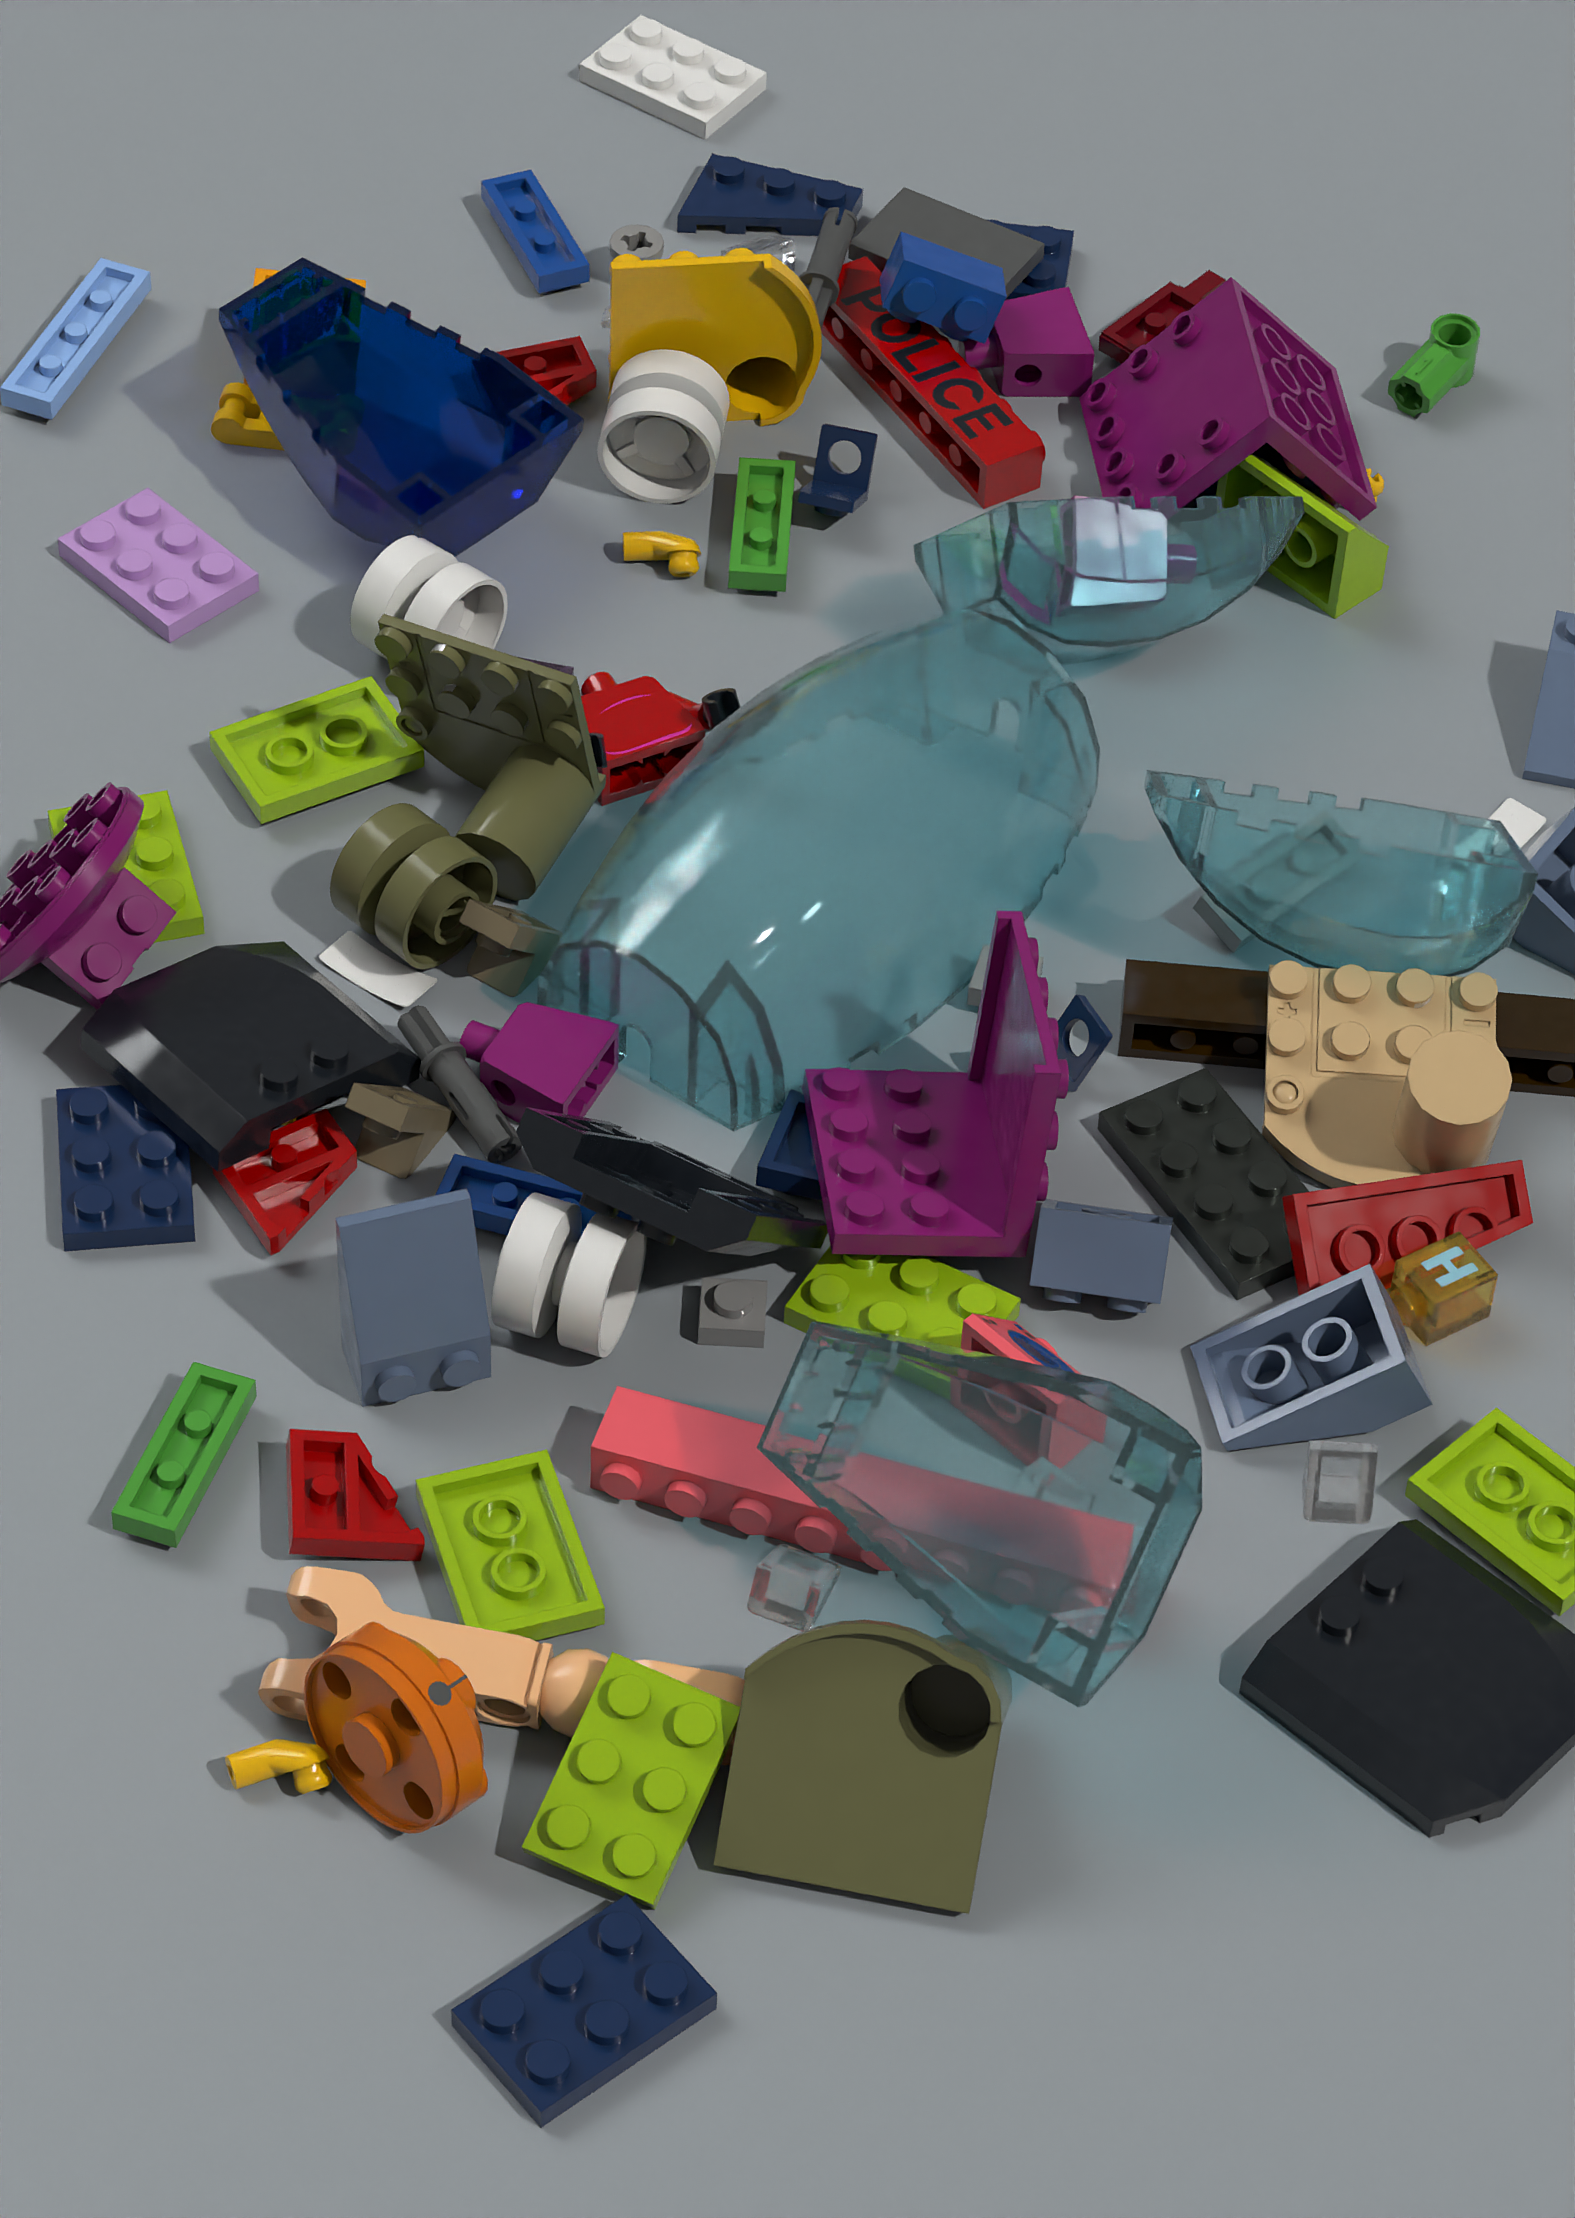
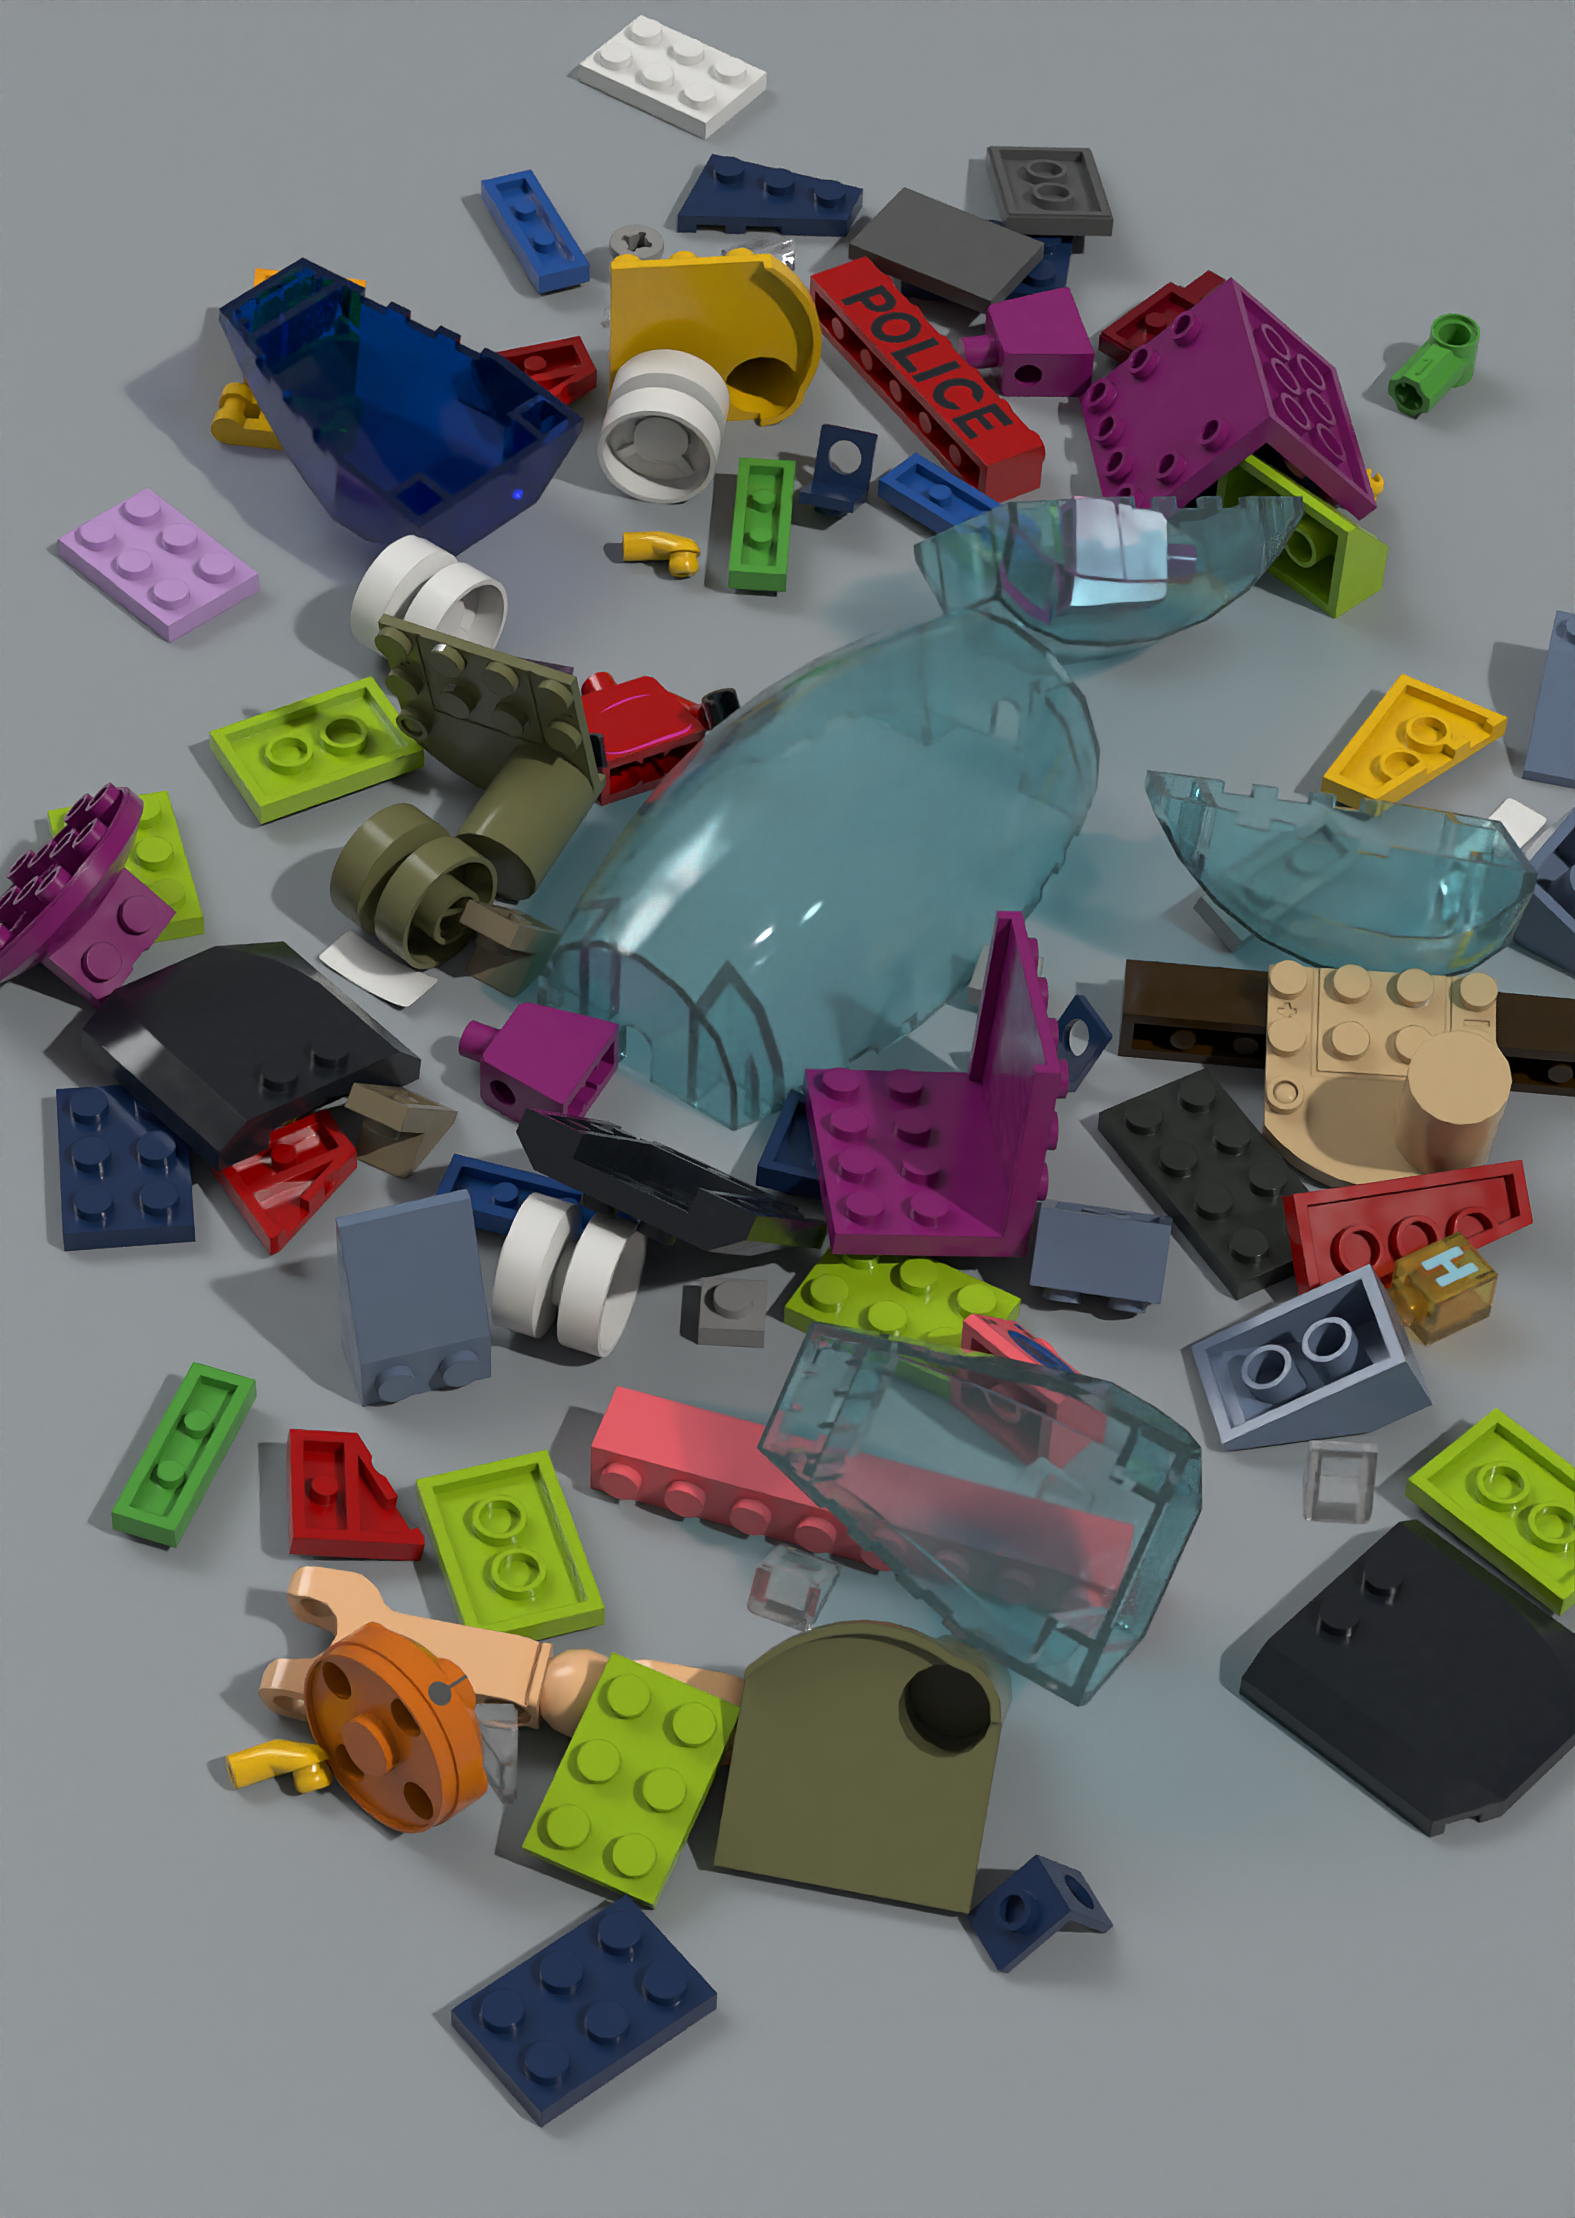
light blue plate [0,258,151,420] -> none
dark grey axle [397,1006,522,1163] -> none
dark grey axle [799,207,858,328] -> none
blue brick [879,231,1007,344] -> none
none -> clear slope [474,1704,518,1804]
none -> blue plate [878,453,1045,576]
none -> dark blue bracket [967,1854,1113,1973]
none -> dark grey tile [985,146,1114,236]
none -> yellow wing [1320,673,1508,817]

